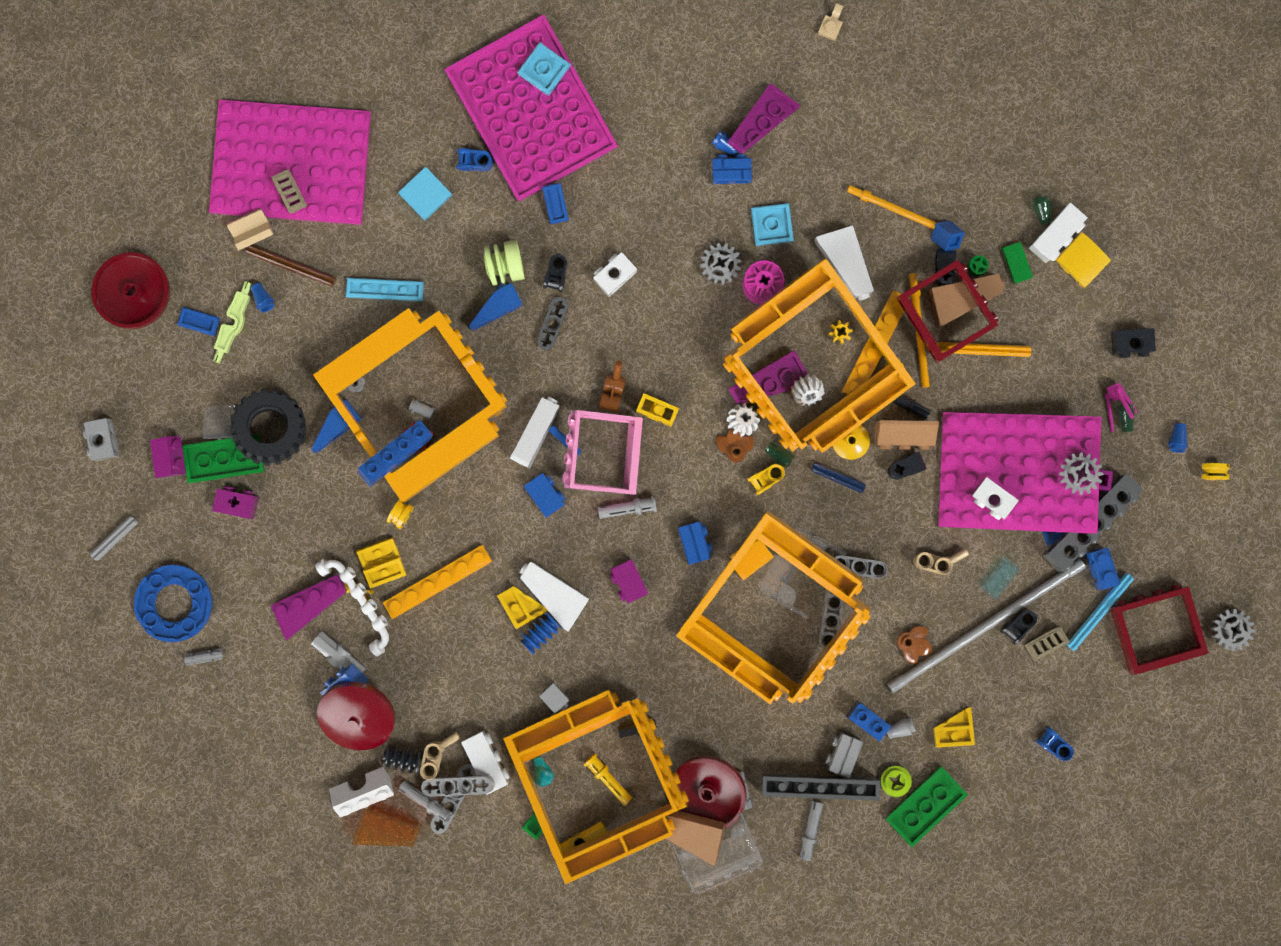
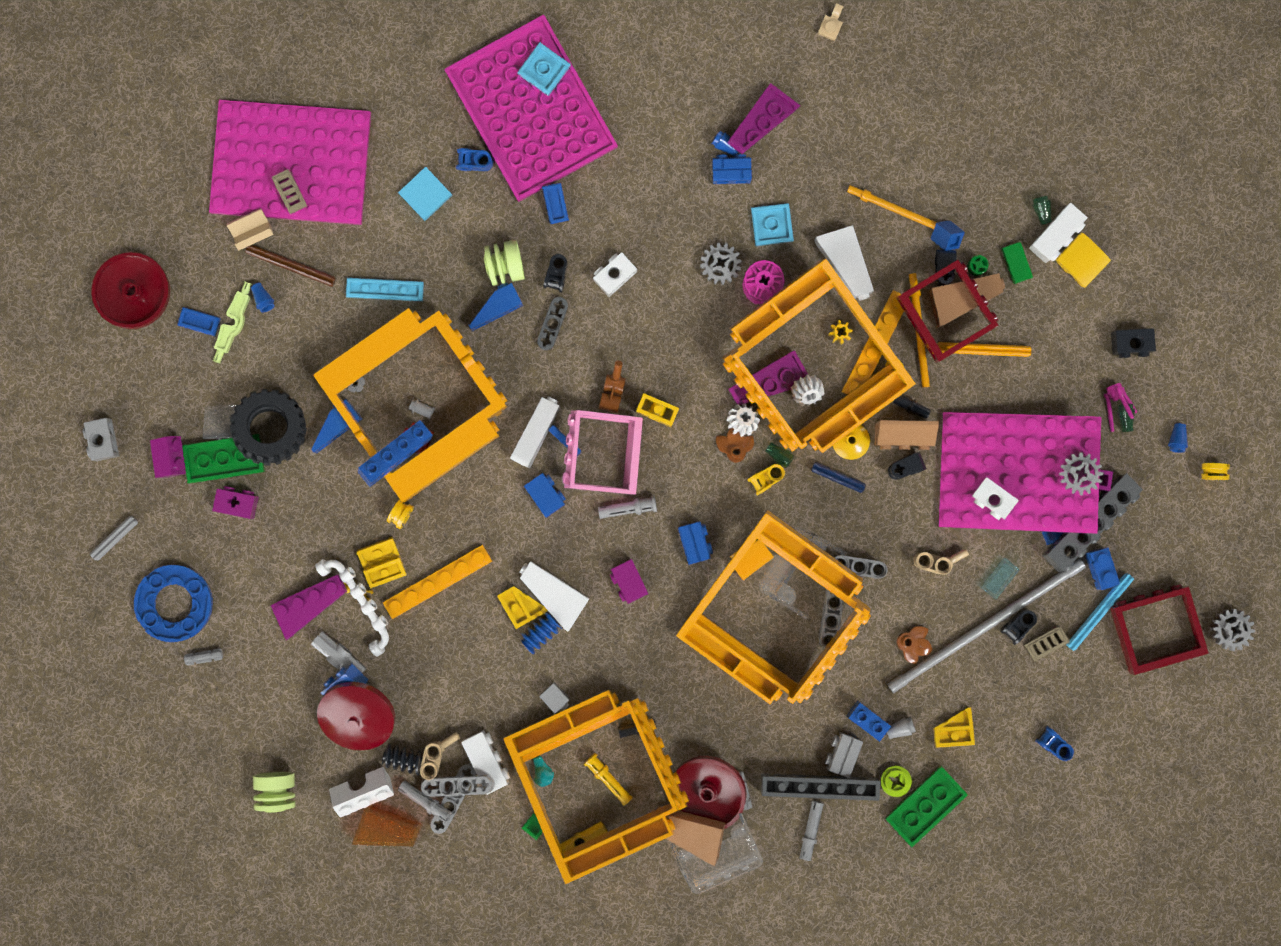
none -> yellowish green wheel [253,772,296,812]

